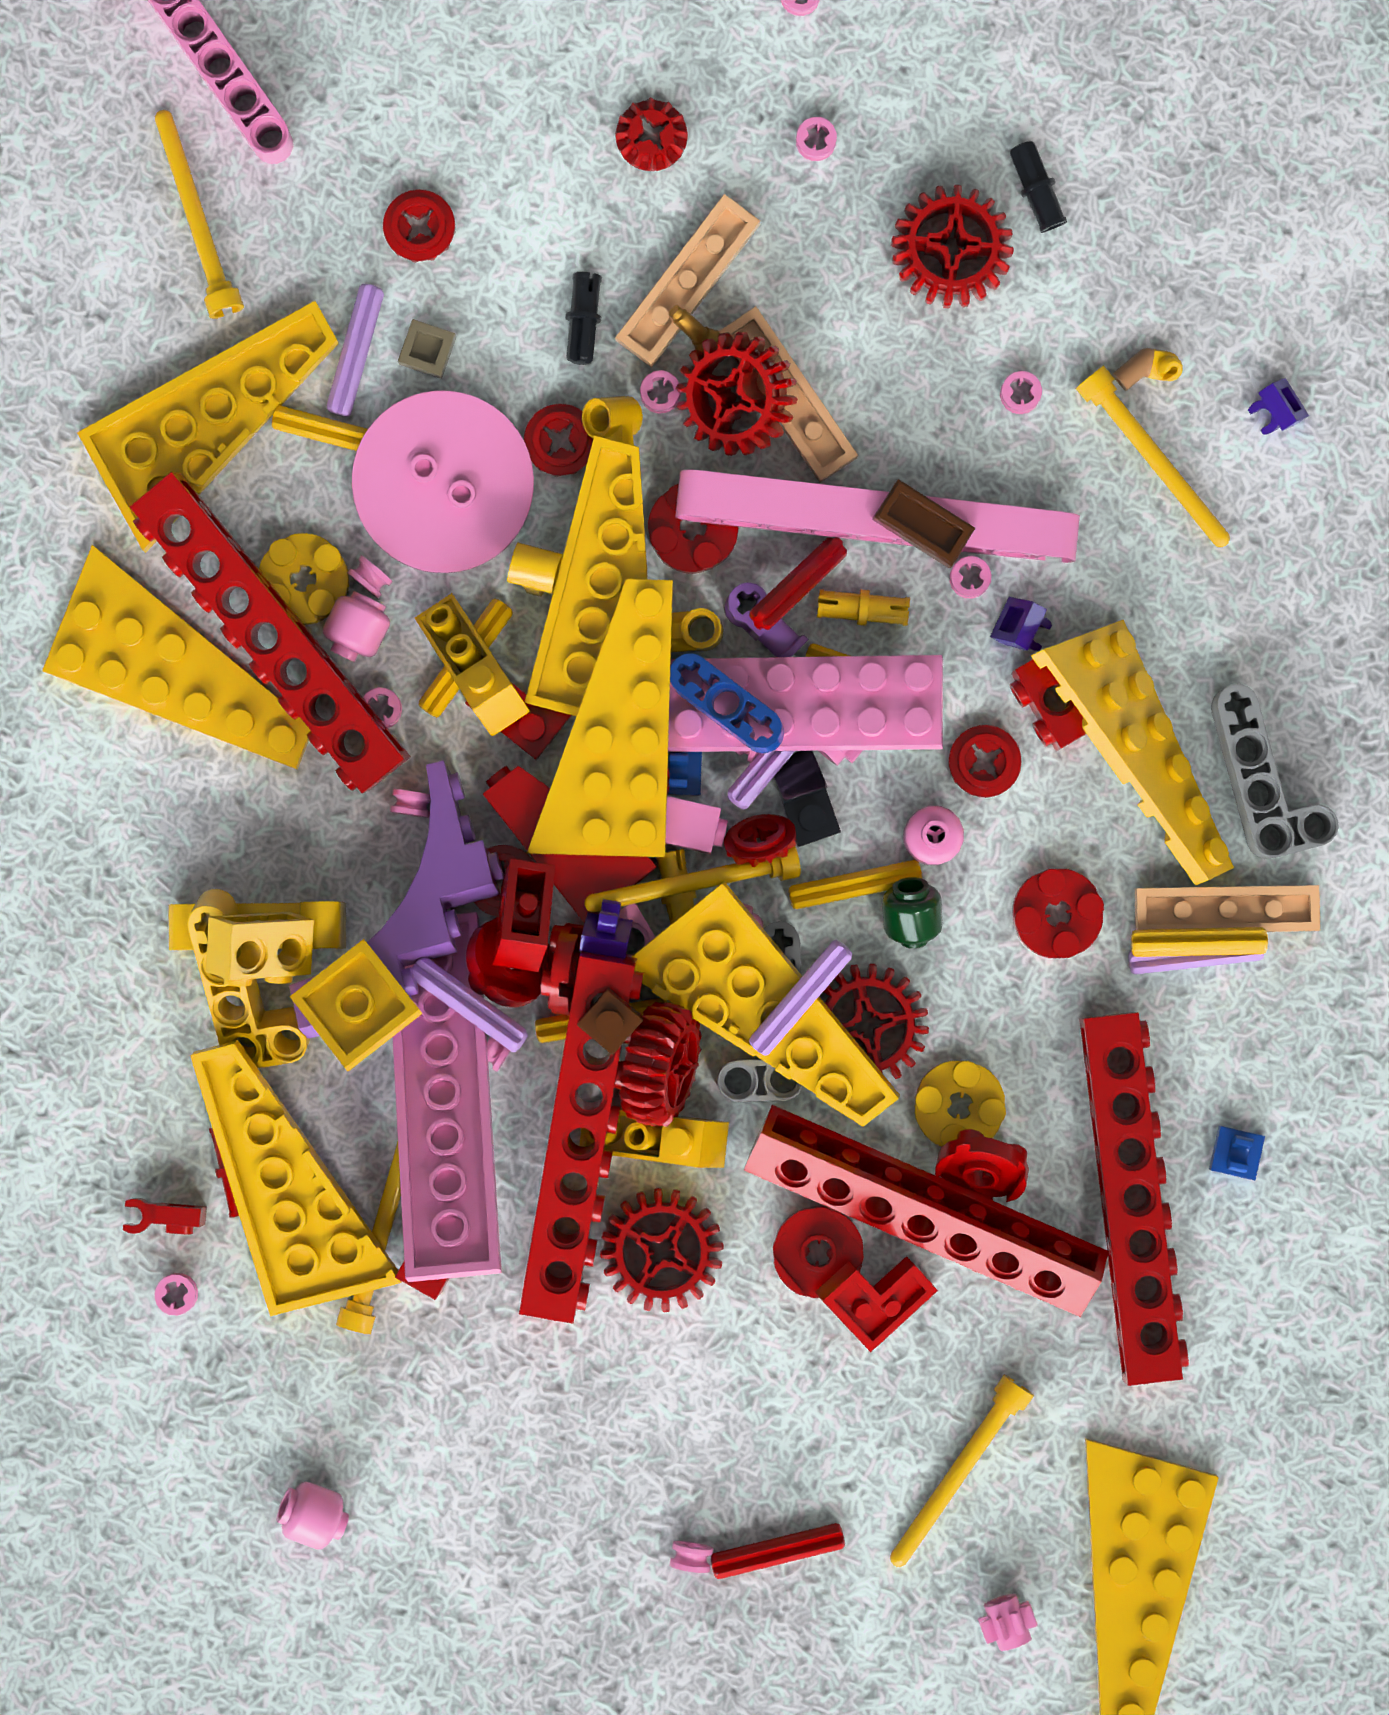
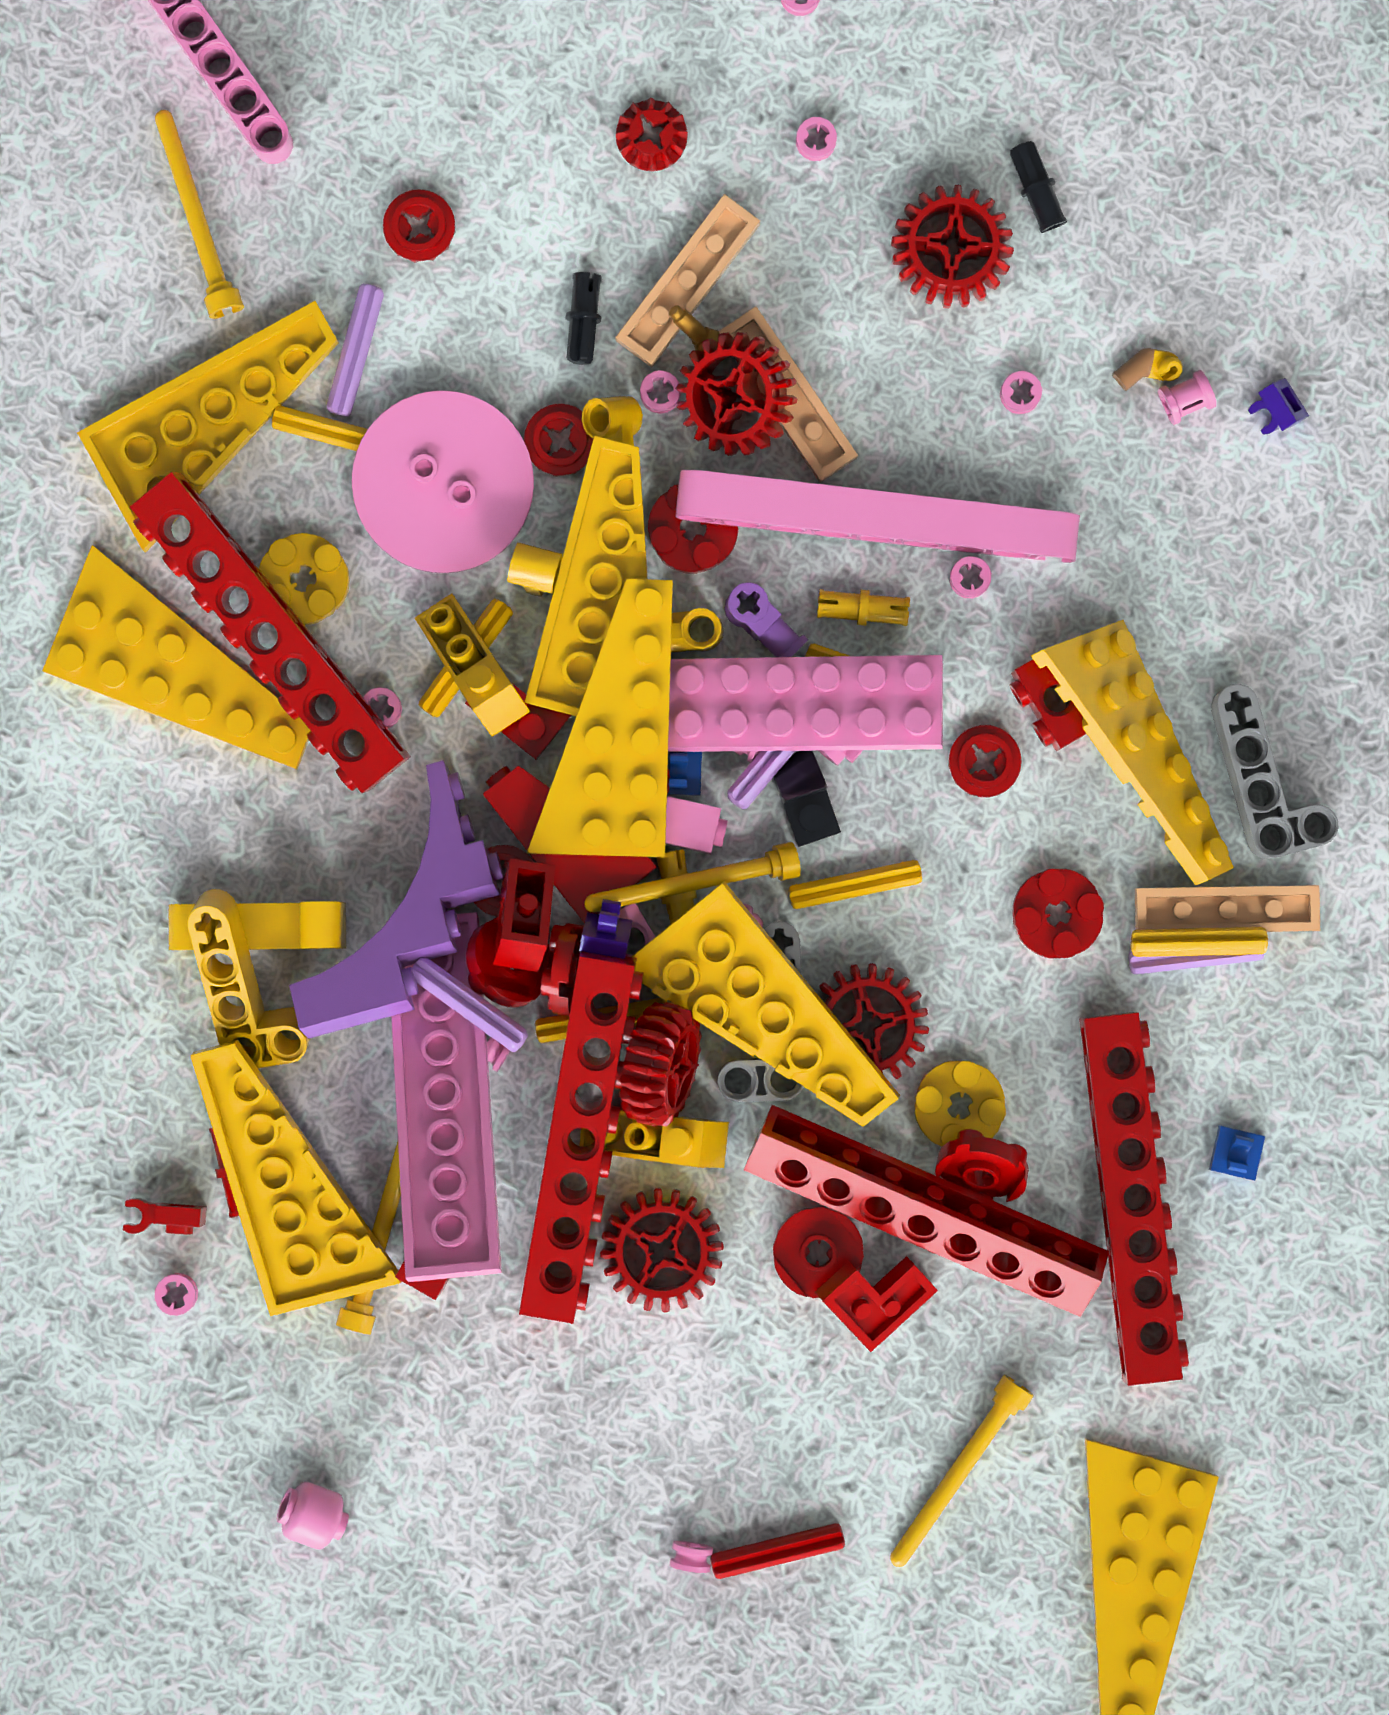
yellow brick [206,912,314,987] -> none
yellow plate [289,939,422,1071] -> none
bright pink head [323,591,390,662] -> none
bright pink bush [347,555,393,599] -> none
bright pink bush [390,789,431,818] -> none
dark tan plate [398,319,456,379] -> none
reddish brown plate [577,987,644,1055] -> none
blue beam [670,653,784,753] -> none
red gear [724,814,796,867] -> none
red axle [749,537,847,630] -> none
lavender axle [749,940,852,1056] -> none
reddish brown tile [872,479,975,568] -> none
dark green head [882,877,943,949] -> none
bright pink head [903,806,964,865] -> none
bright pink gear [978,1594,1038,1651] -> none
dark purple tile [990,596,1052,651] -> none
yellow piece [1075,365,1230,547] -> none
none -> bright pink bush [1158,370,1216,425]

